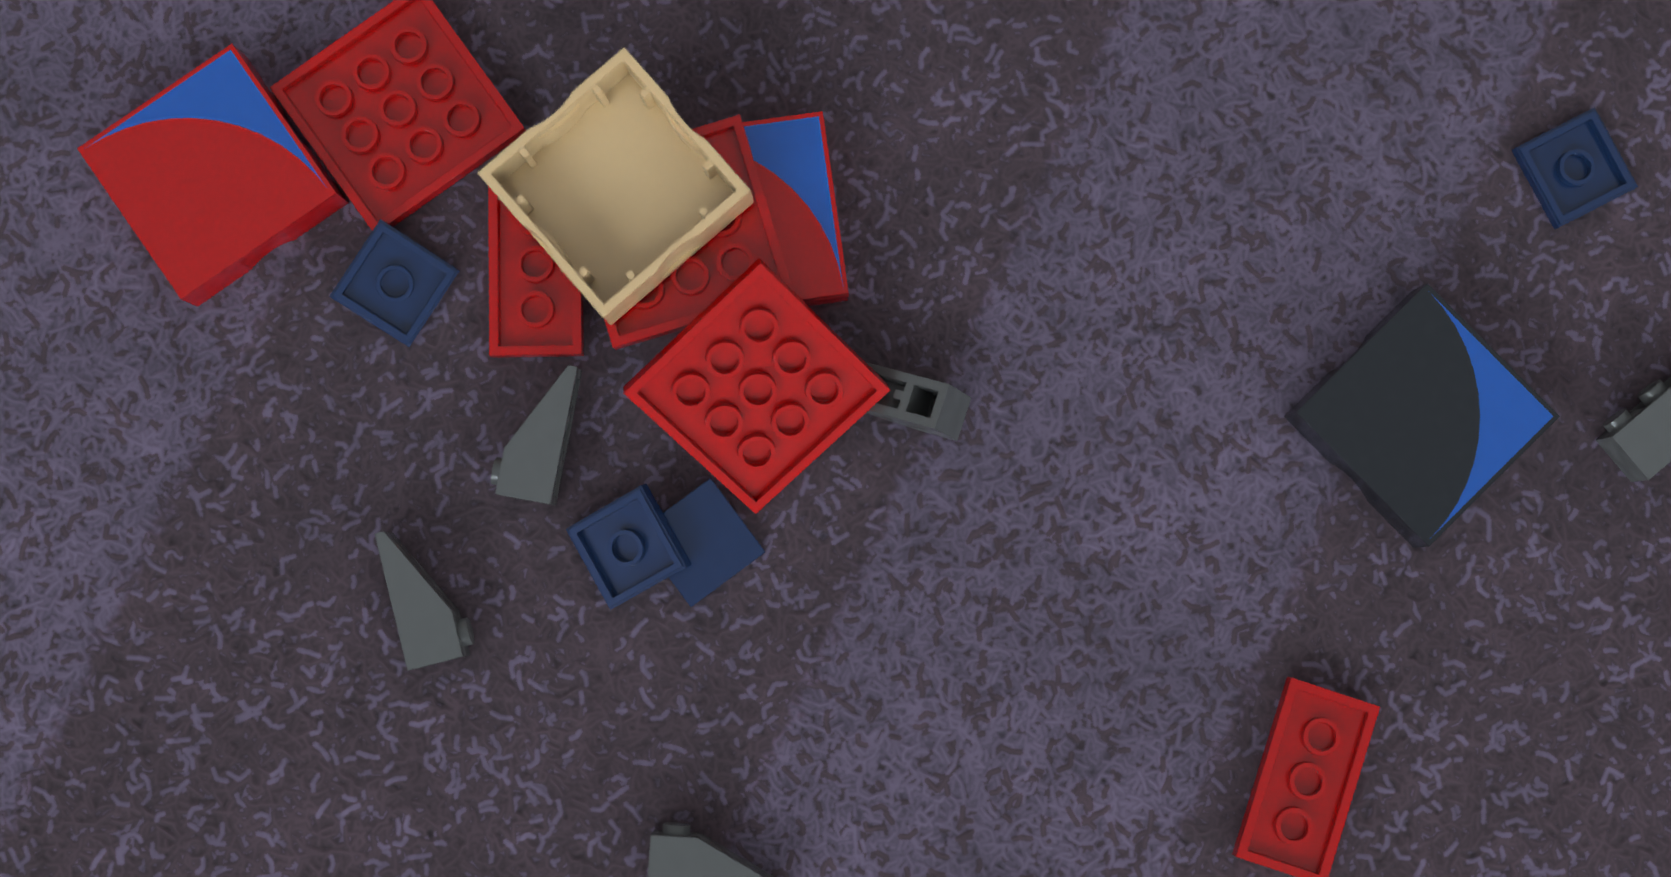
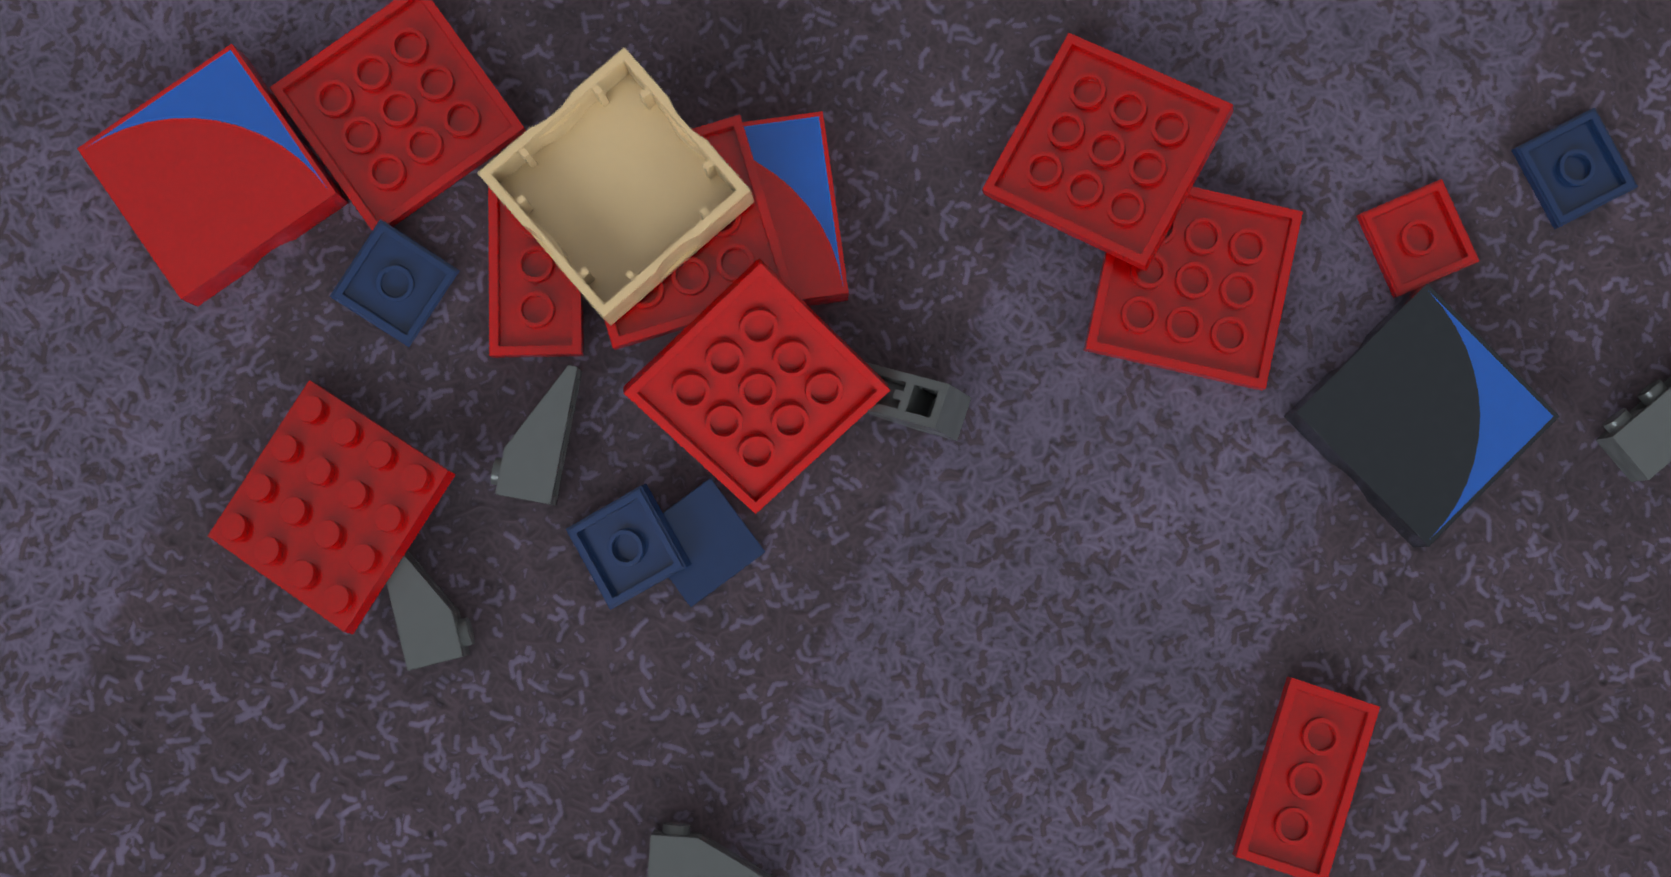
none -> red plate [208,380,456,634]
none -> red plate [982,33,1234,271]
none -> red plate [1083,187,1303,391]
none -> red tile [1356,179,1480,298]

